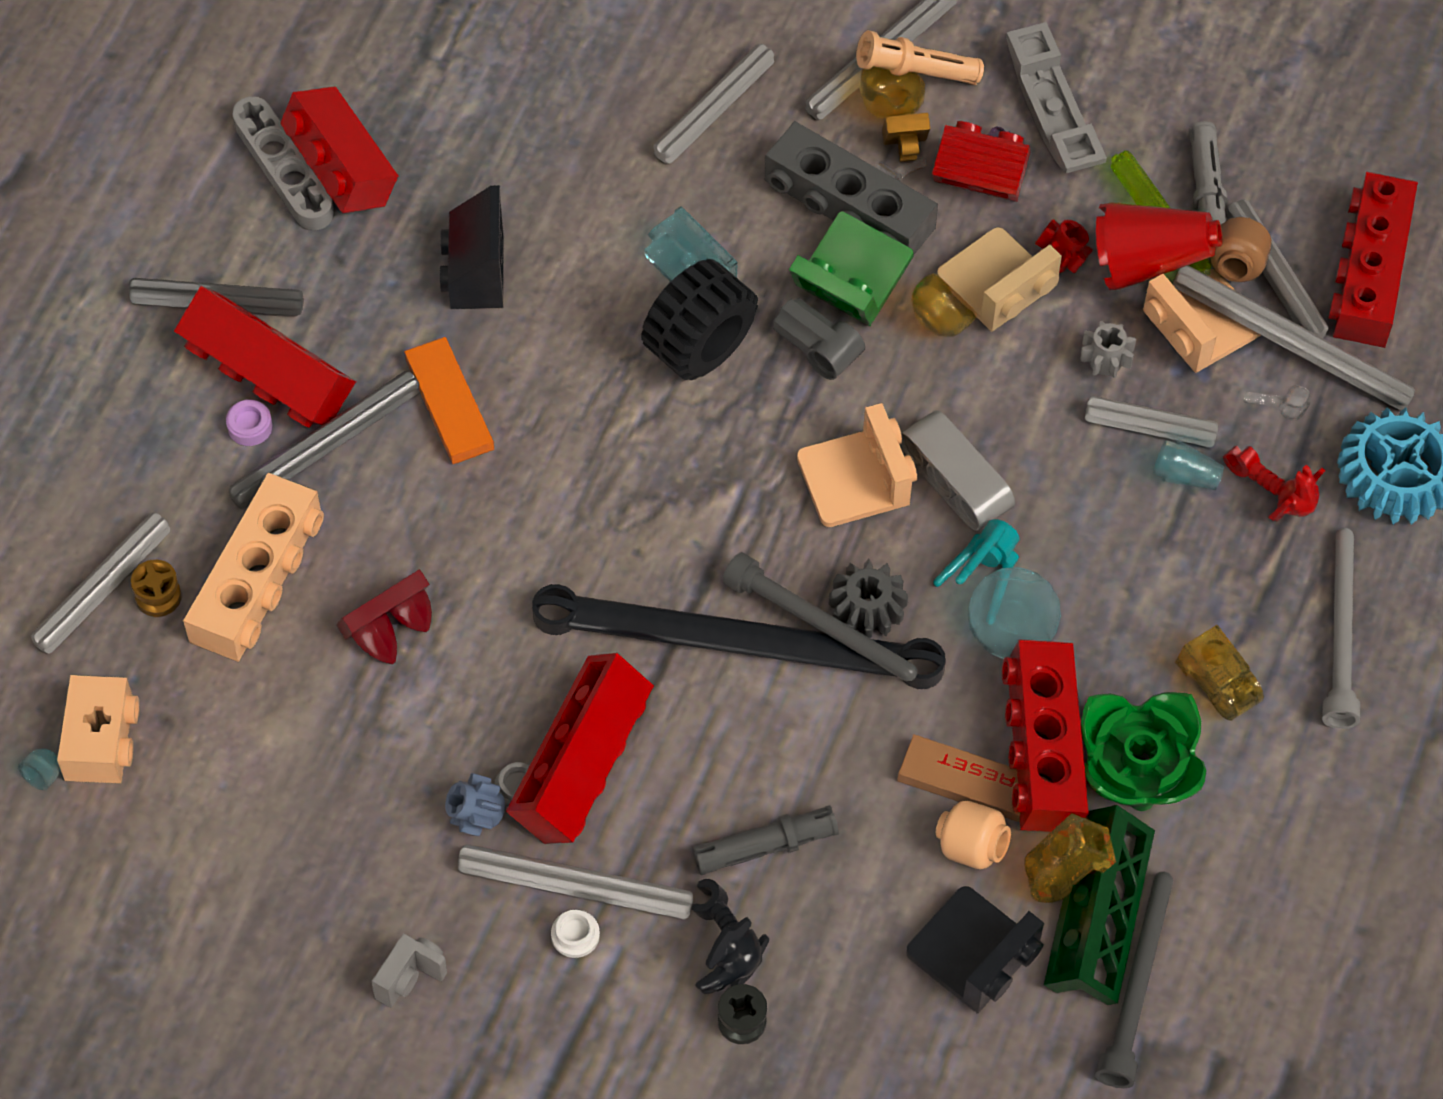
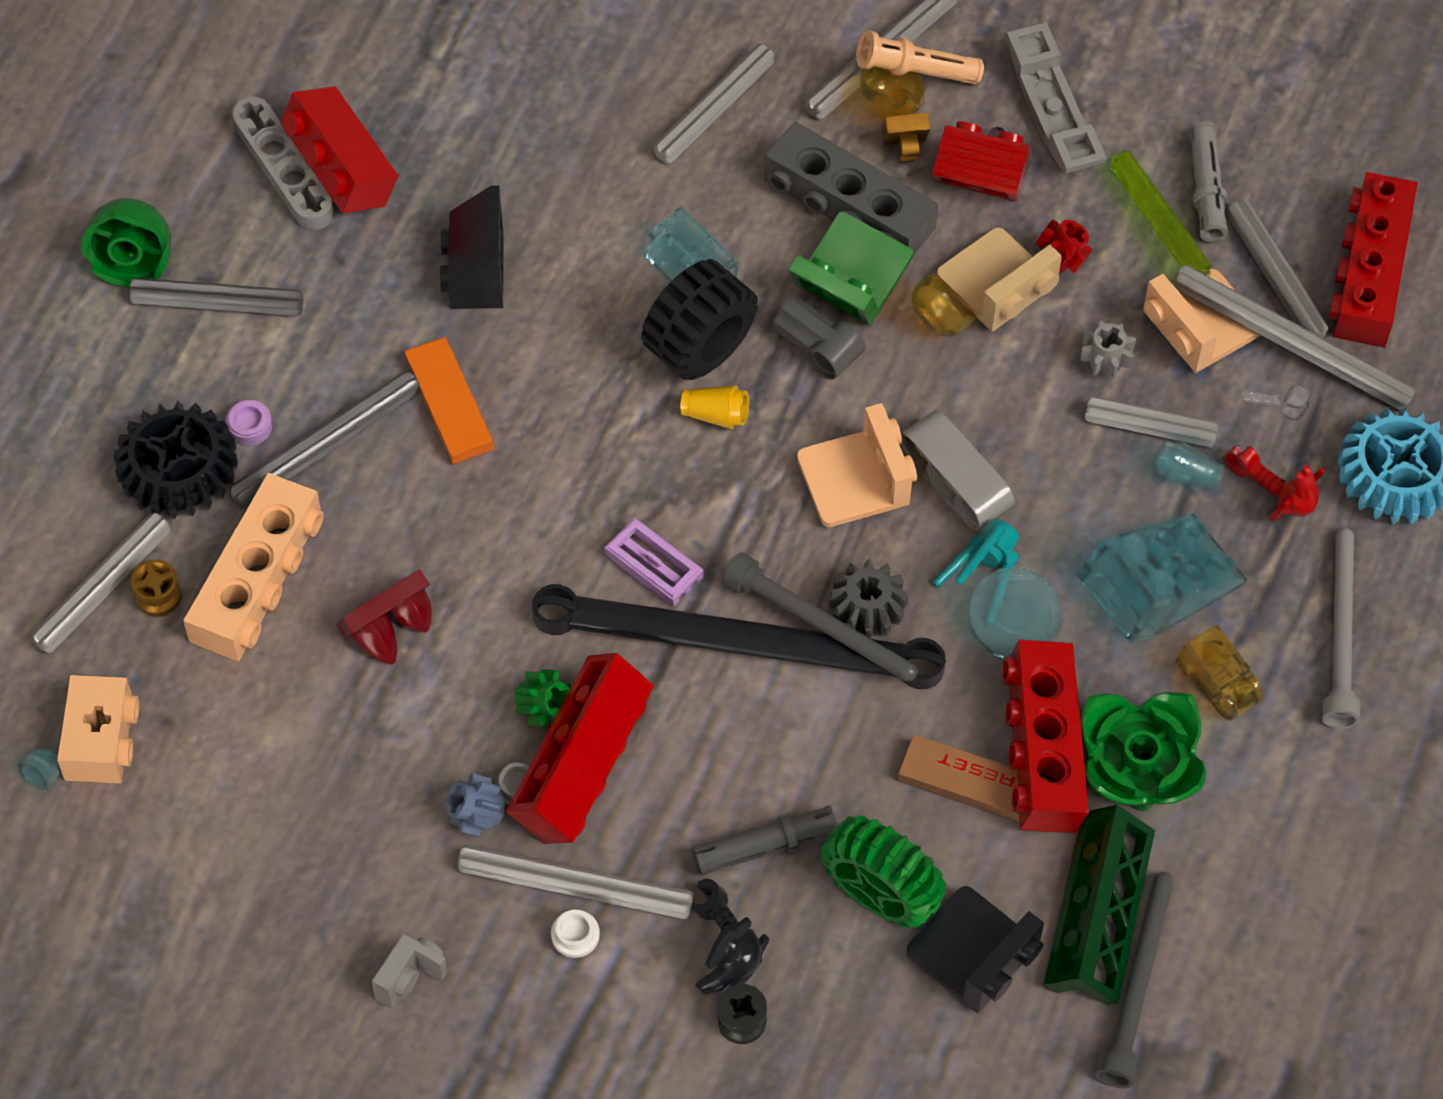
red brick [174,286,357,428] -> none
light nougat head [936,801,1011,869] -> none
clear yellow leg [1024,813,1116,903] -> none
red cone [1096,202,1222,290] -> none
medium nougat head [1210,217,1272,282] -> none
none -> green cylinder [81,198,171,287]
none -> black gear [114,400,238,520]
none -> green gear [514,669,571,727]
none -> lavender tile [604,517,703,608]
none -> yellow cone [680,385,749,430]
none -> green gear [820,815,947,928]
none -> clear light blue slope [1076,513,1248,644]

